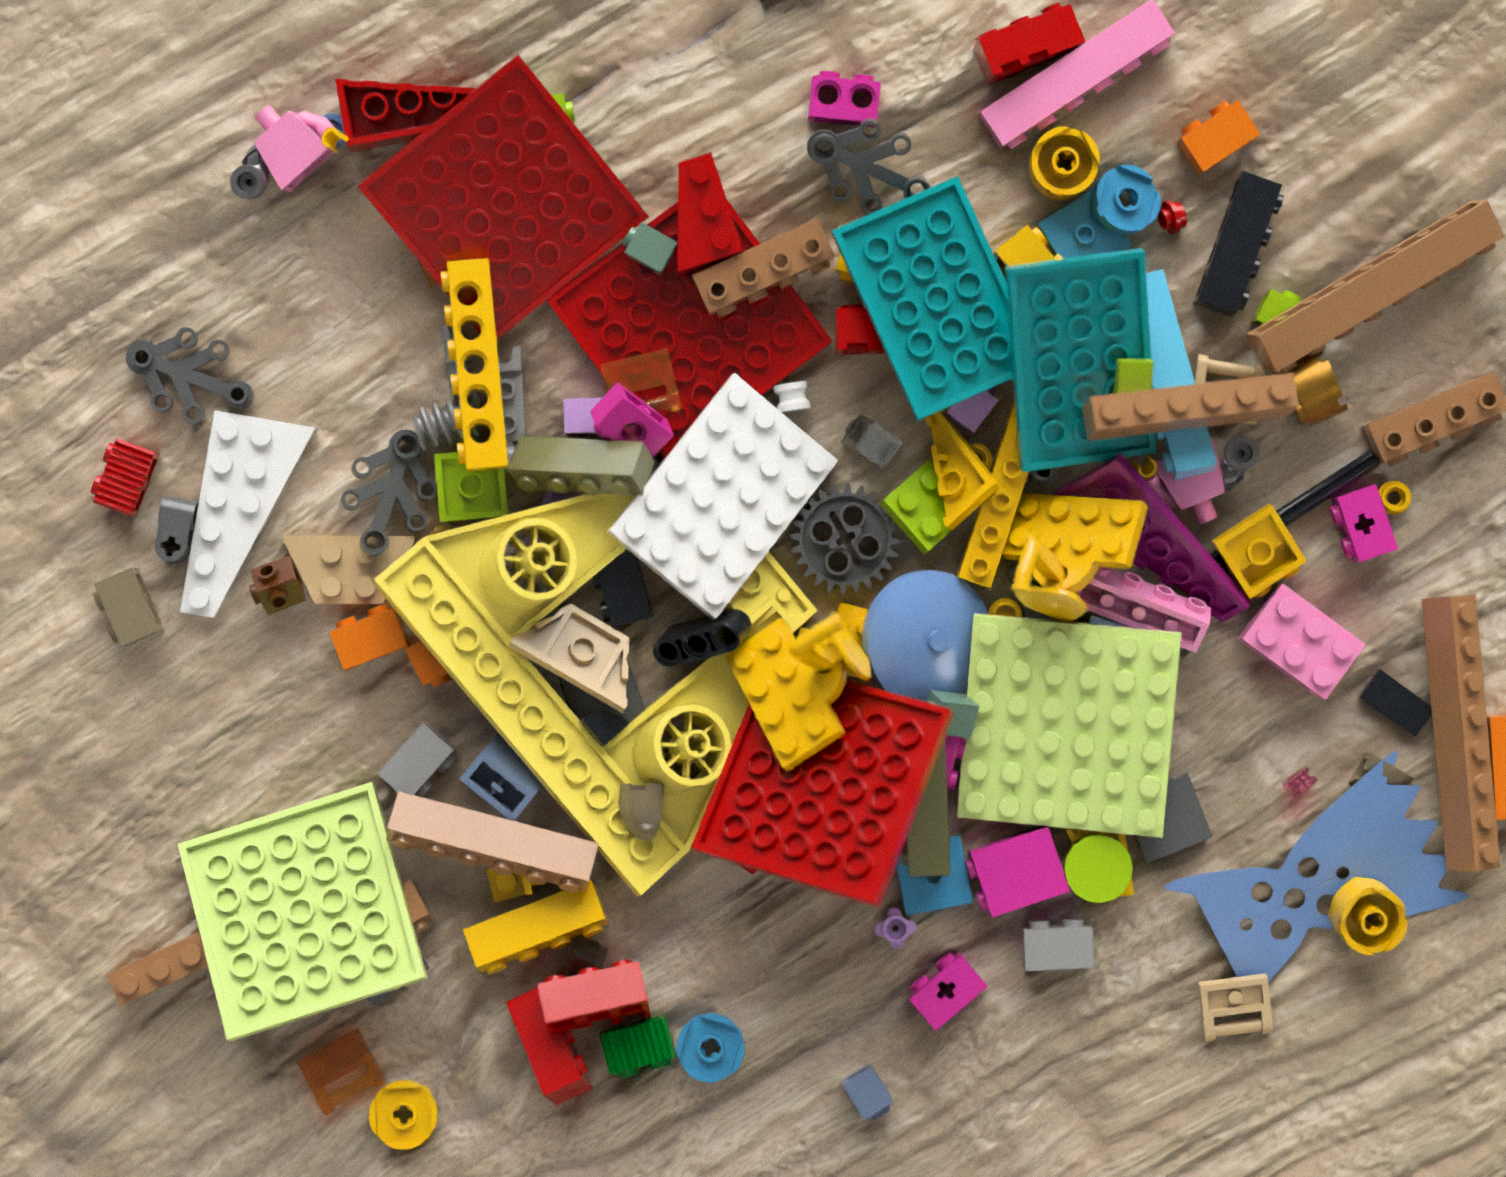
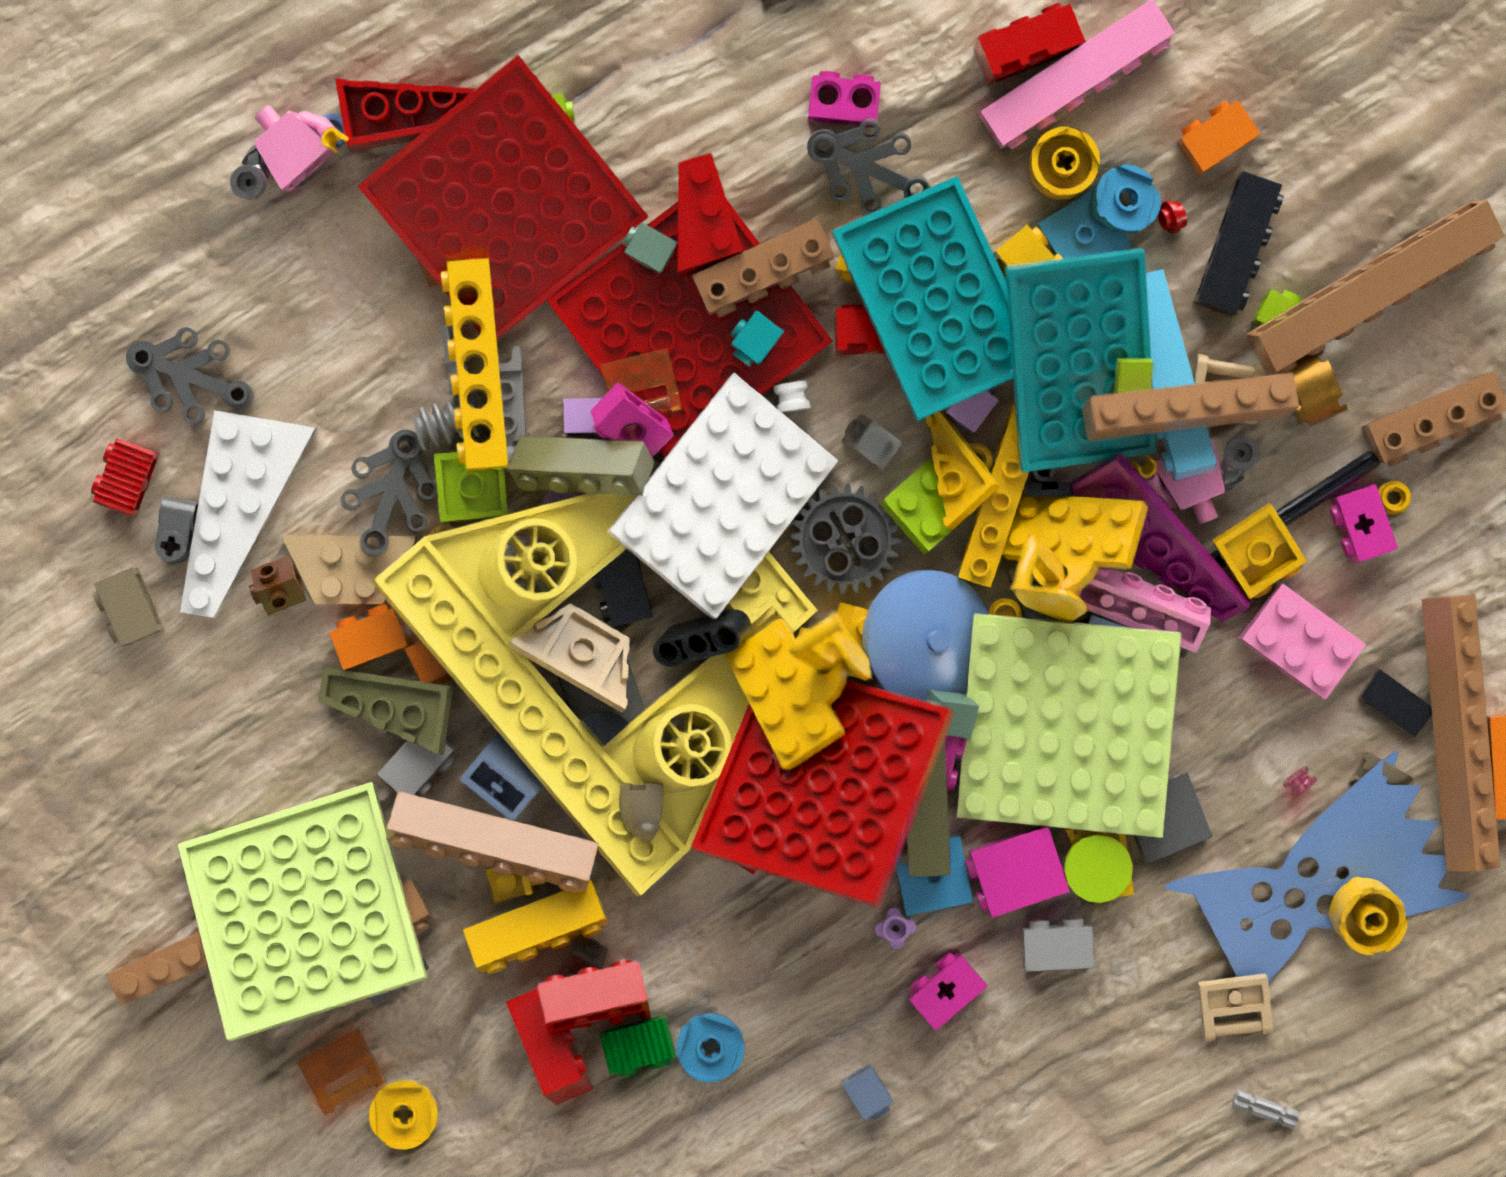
none -> olive wing [319,667,453,755]
none -> teal brick [730,310,784,366]
none -> black tile [1025,482,1073,497]
none -> light grey axle [1232,1090,1299,1129]

